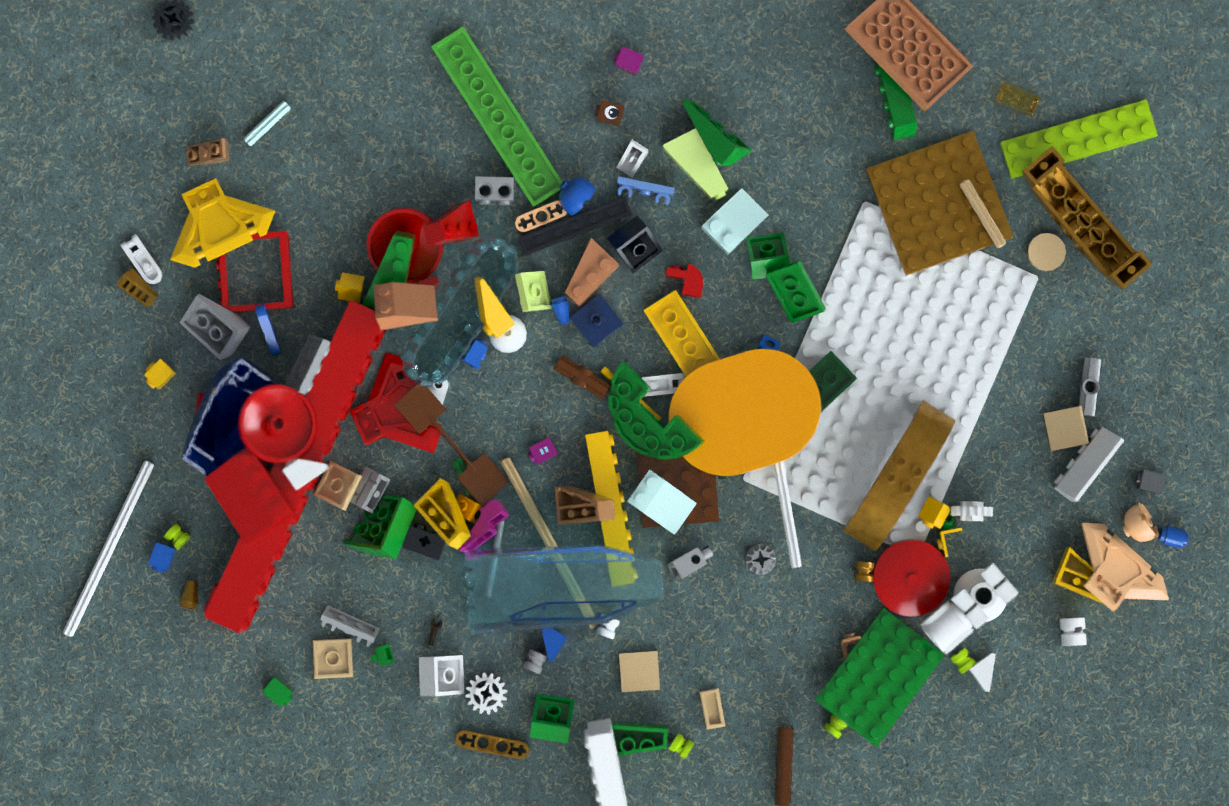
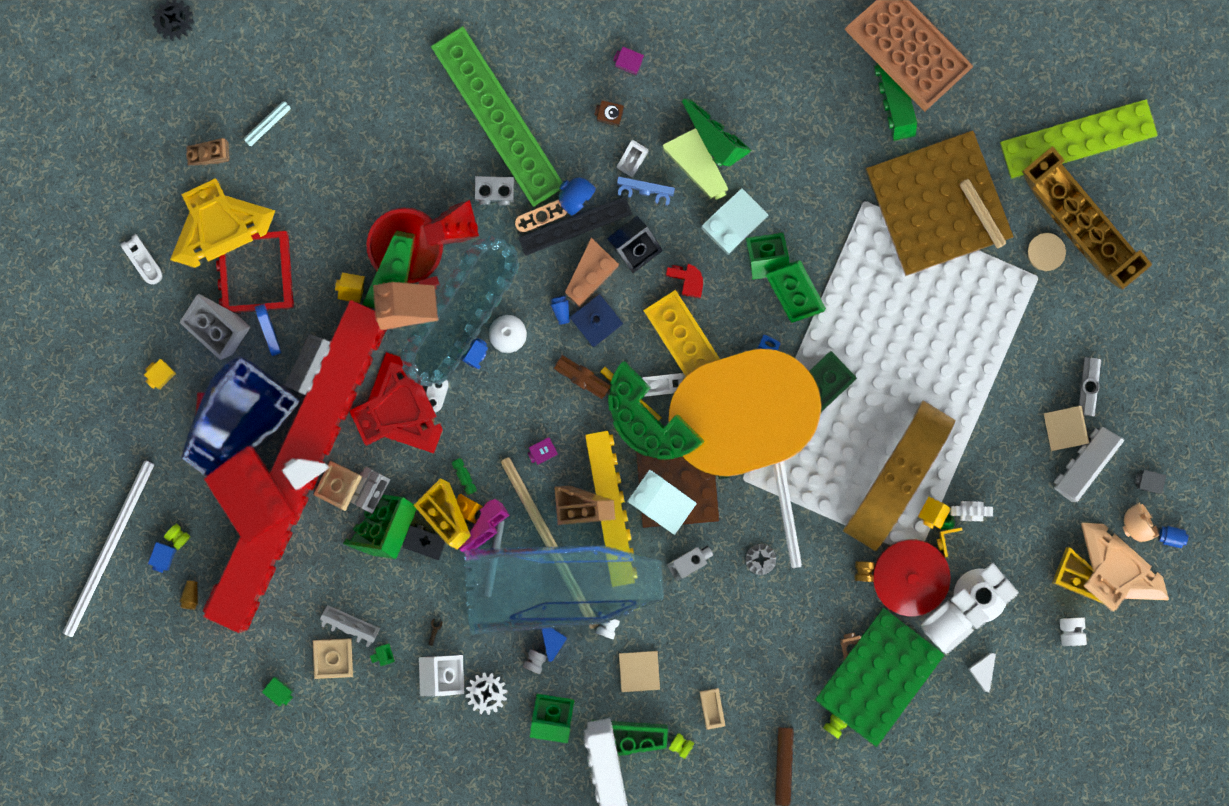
pearl gold slope [116,268,159,308] -> none
red dish [238,385,316,463] -> none
reddish brown hinge [394,380,509,507] -> none
pearl gold beam [455,730,529,759] -> none
yellow slope [474,276,515,338] -> none
yellowish green plate [515,271,552,312] -> none
lime wheel [950,647,977,674] -> none
clear yellow slope [997,83,1041,116] -> none

